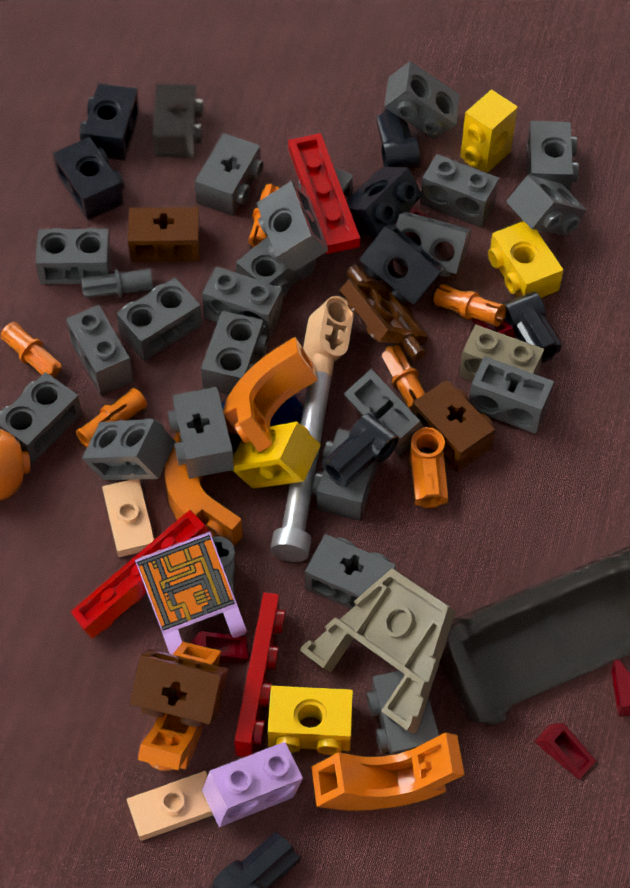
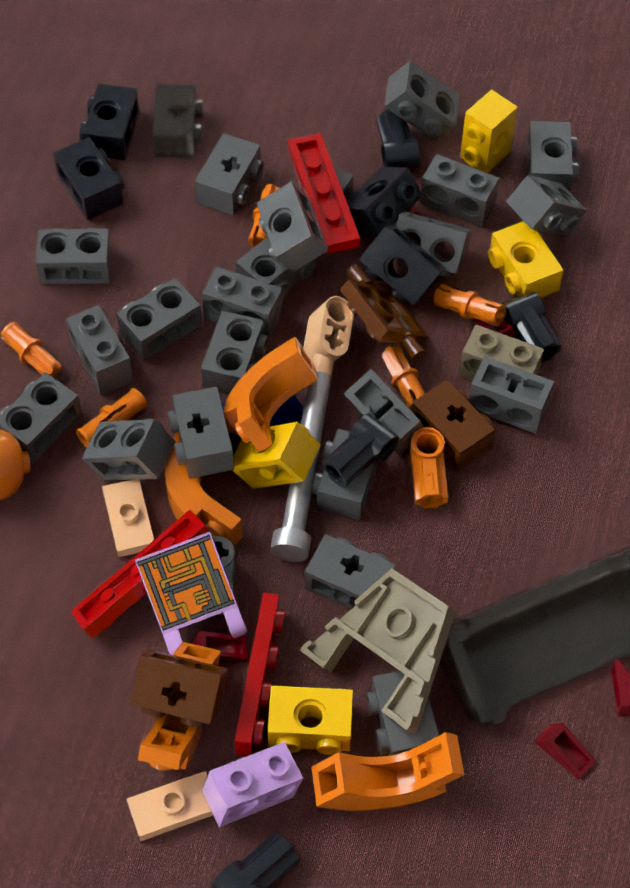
dark grey axle [82,268,153,298] -> none
reddish brown brick [128,206,201,262] -> none

